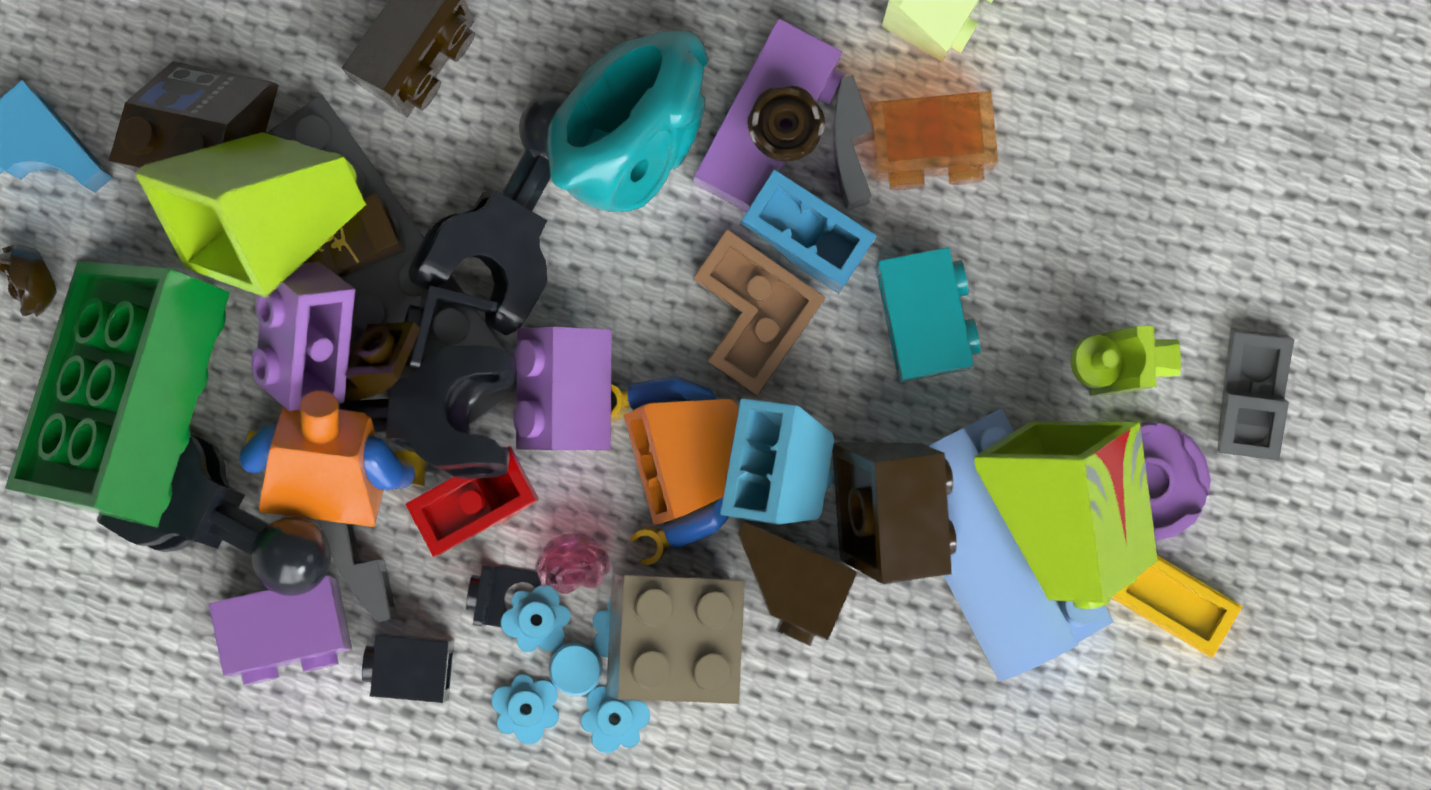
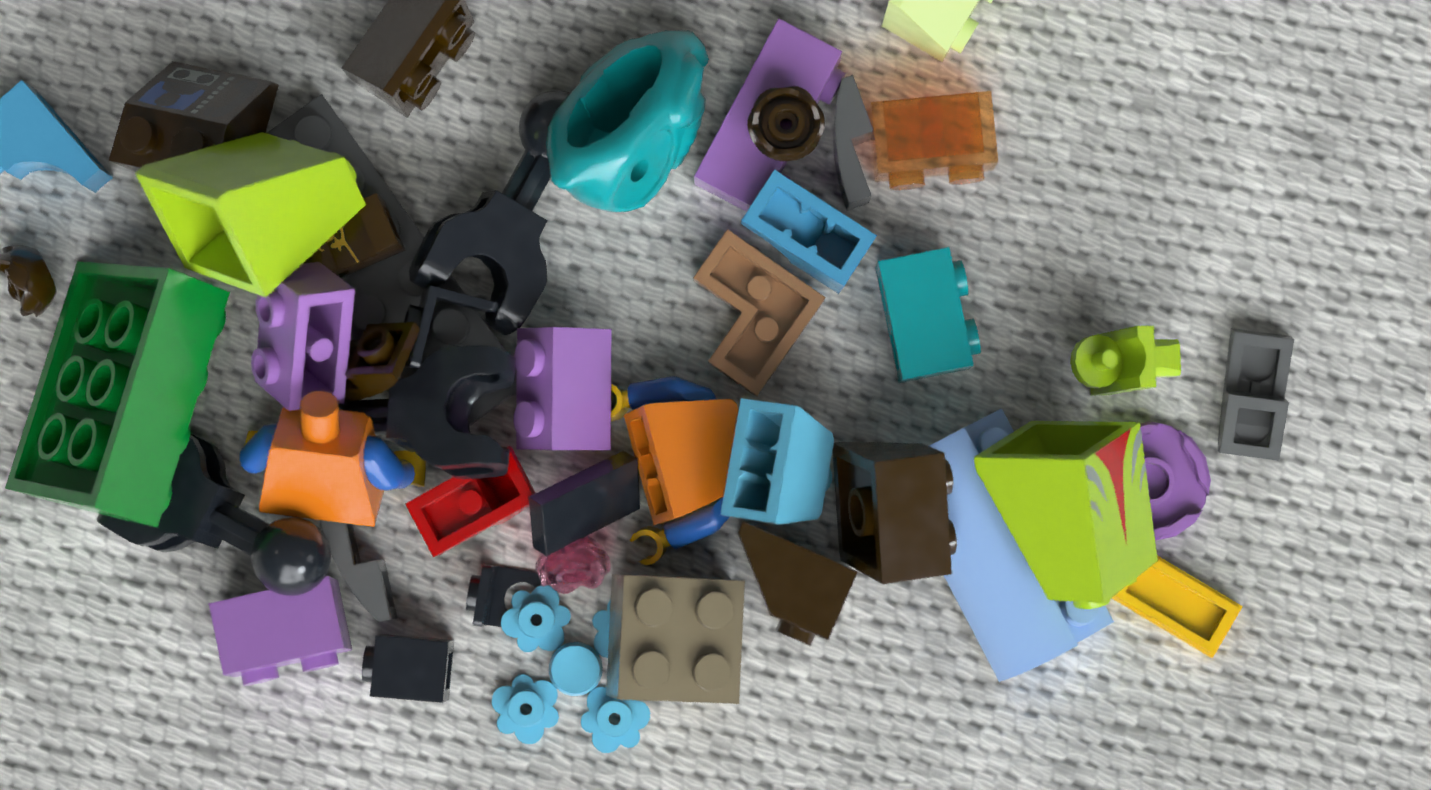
none -> black tile [529,450,640,556]

